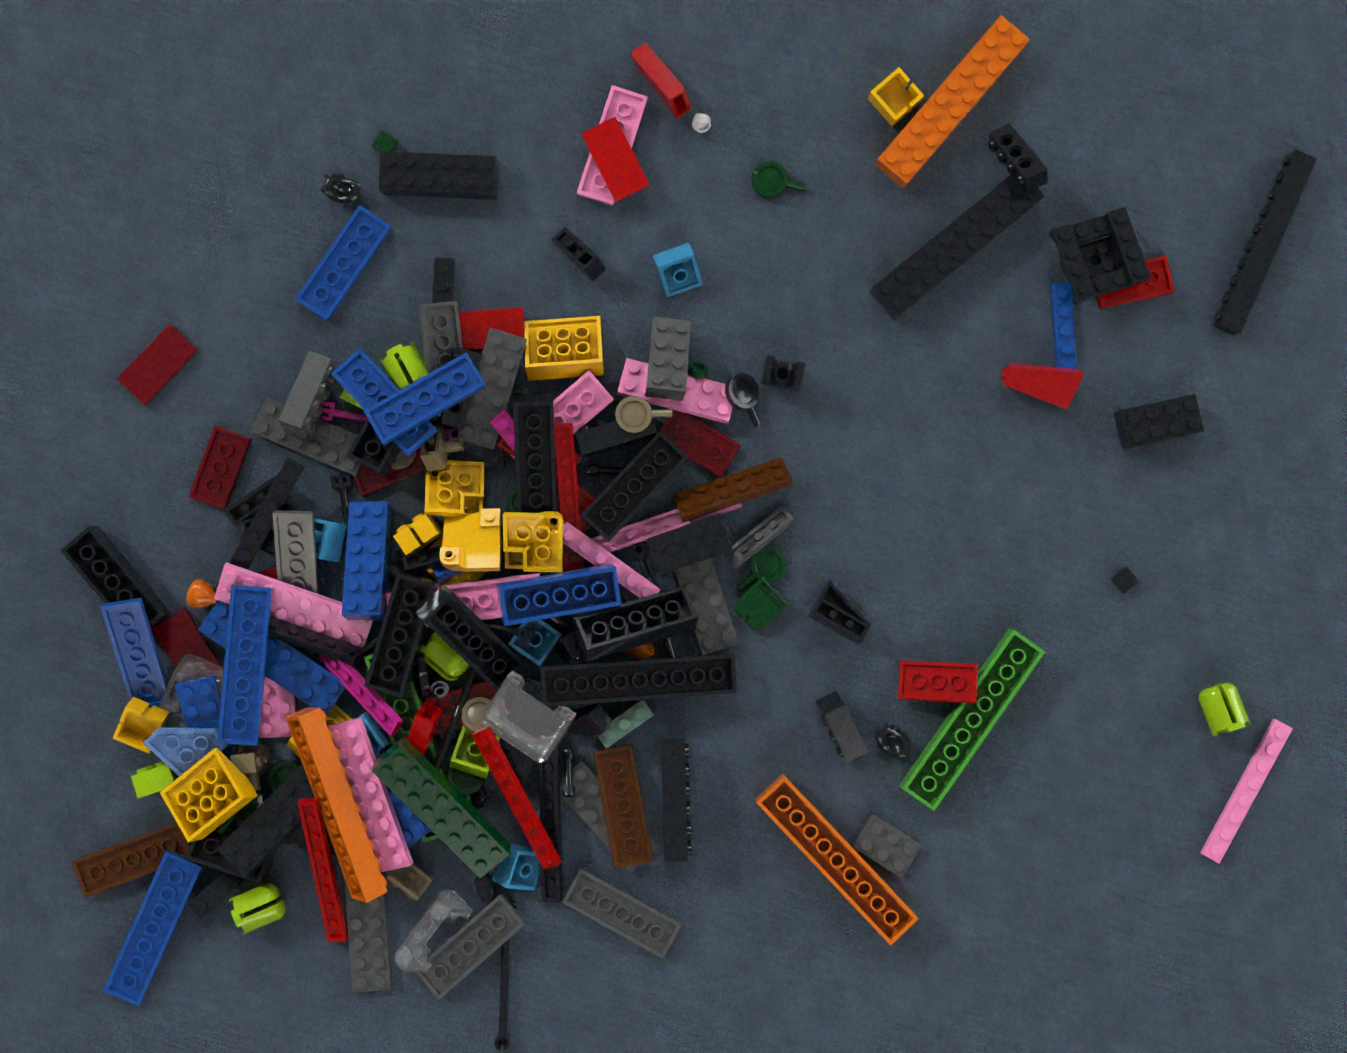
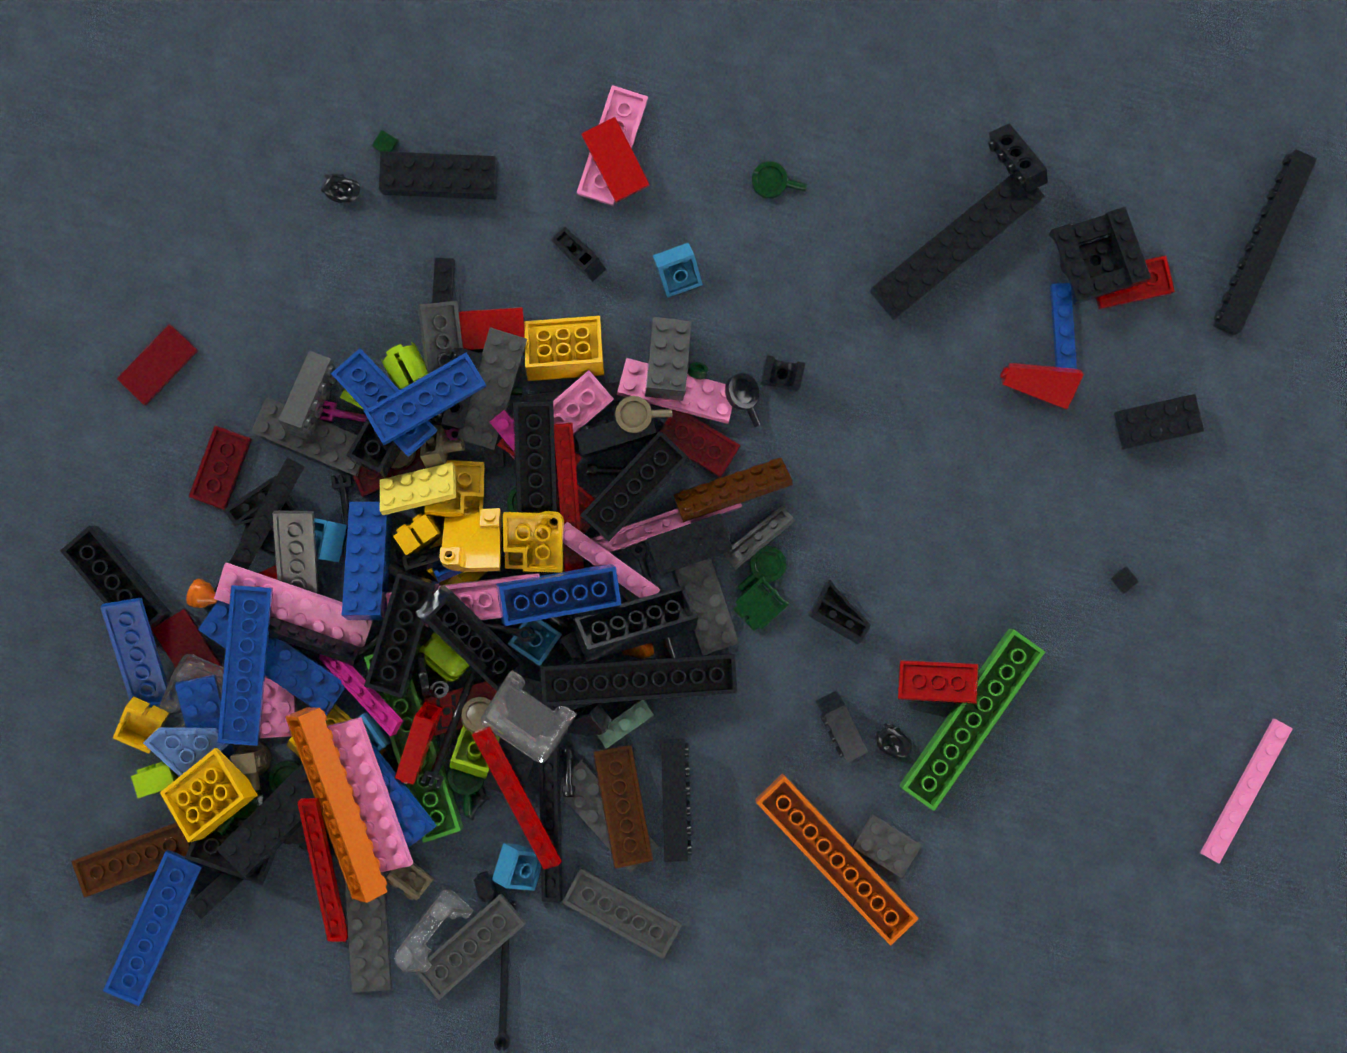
lime cylinder [229,883,285,935] -> none
blue plate [295,205,392,321] -> none
dark green brick [372,737,510,878] -> none
red slope [631,43,691,120] -> none
white plate [692,113,711,133] -> none
yellow piece [867,67,924,127] -> none
orange brick [875,15,1030,189] -> none
lime cylinder [1198,683,1251,736] -> none
none -> light yellow plate [380,462,456,515]

